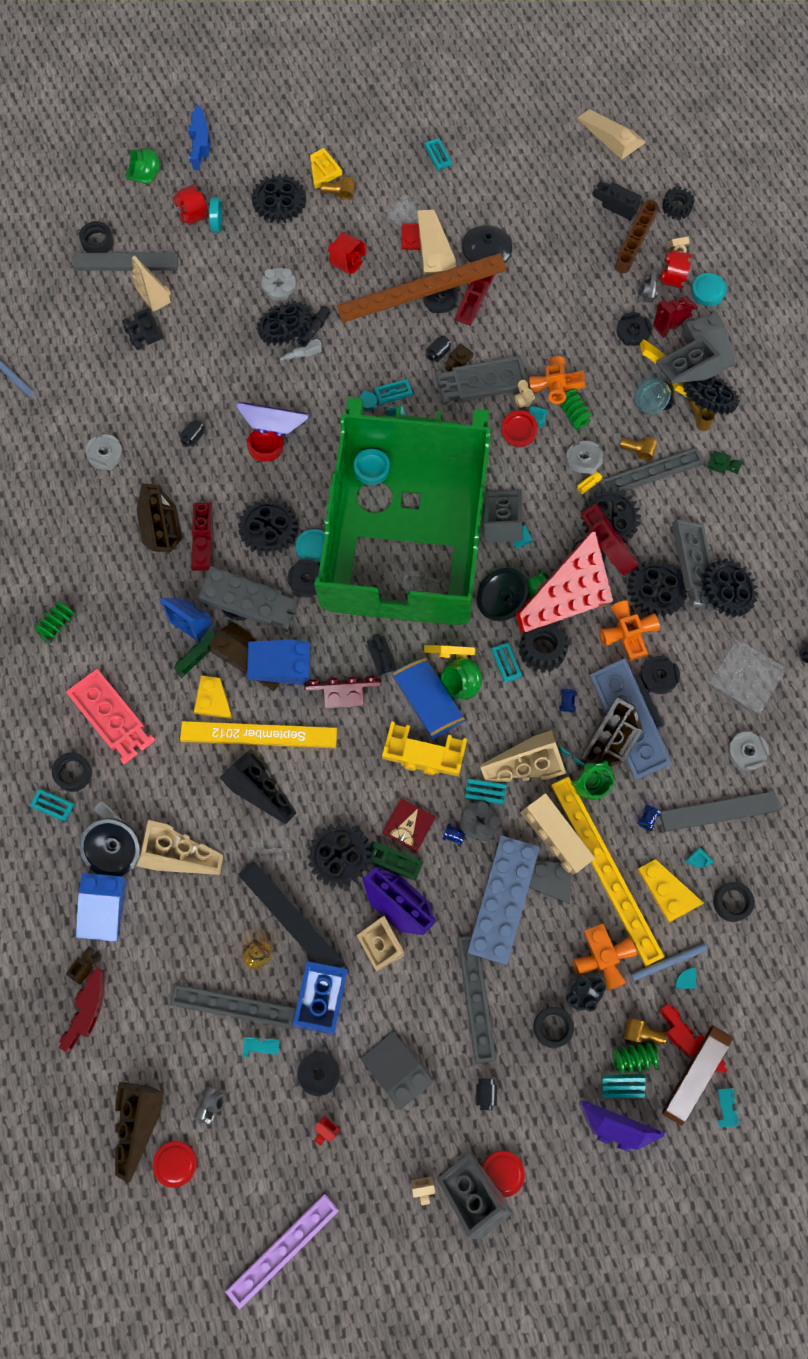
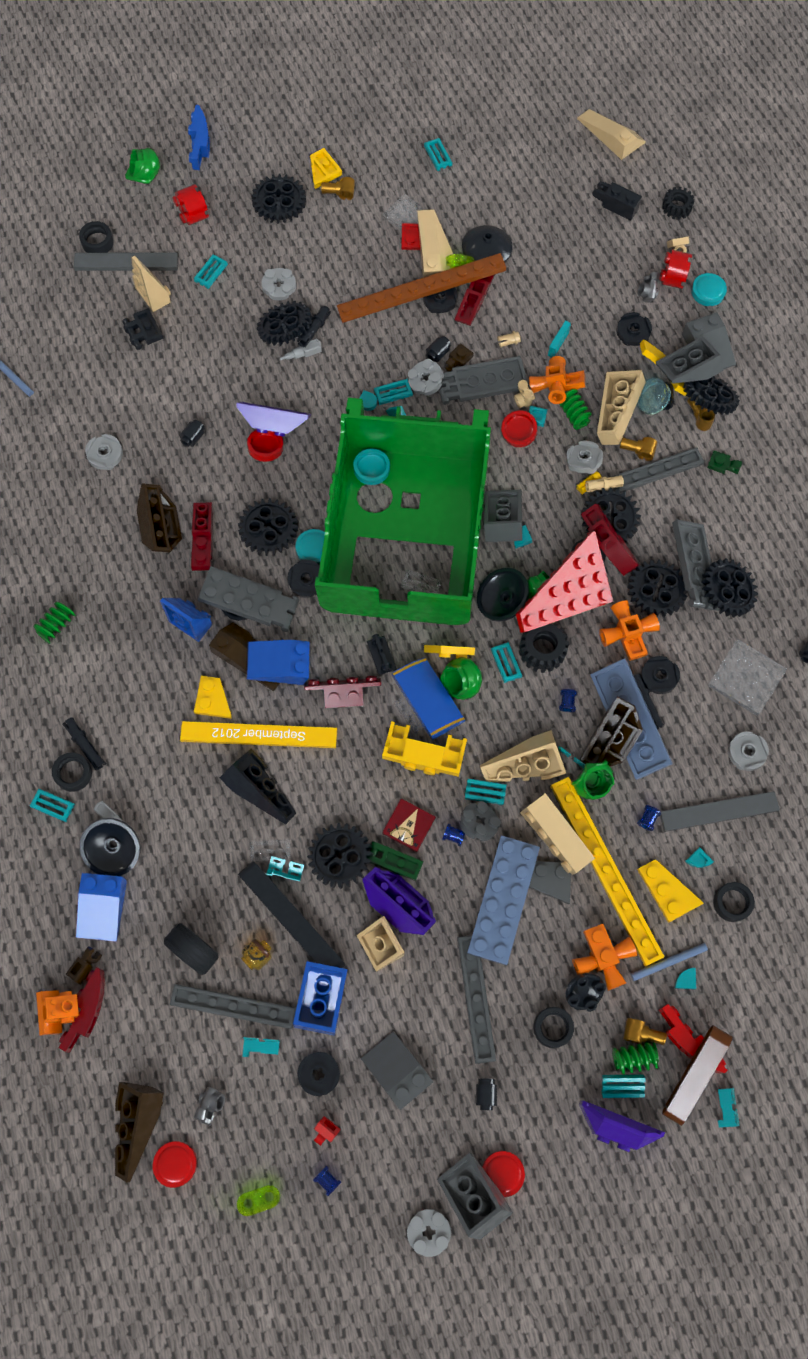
coral hinge [66,669,156,764] -> none
tan wedge [136,820,223,875] -> none
dark green plate [174,631,216,679] -> none
teal piece [209,197,222,233] -> none
lavender tile [225,1194,339,1310] -> none
red brick [328,232,366,274] -> none
tan tile [411,1176,435,1206] -> none
reddish brown beam [615,200,658,273] -> none
dark red piece [653,297,698,338] -> none
none -> orange tile [36,990,79,1036]
none -> black pin [62,717,106,771]
none -> black tyre [164,923,219,975]
none -> teal tile [194,254,228,289]
none -> clear neon green plate [237,1185,280,1216]
none -> teal piece [266,856,304,882]
none -> clear blue bush [313,1166,341,1196]
none -> light grey plate [407,1209,451,1257]
none -> light grey plate [408,359,444,396]
none -> clear neon green plate [446,254,474,269]
none -> tan pin [498,331,521,348]
none -> teal tile [547,320,571,358]
none -> tan pin [585,475,624,493]
none -> tan wedge [597,370,646,445]

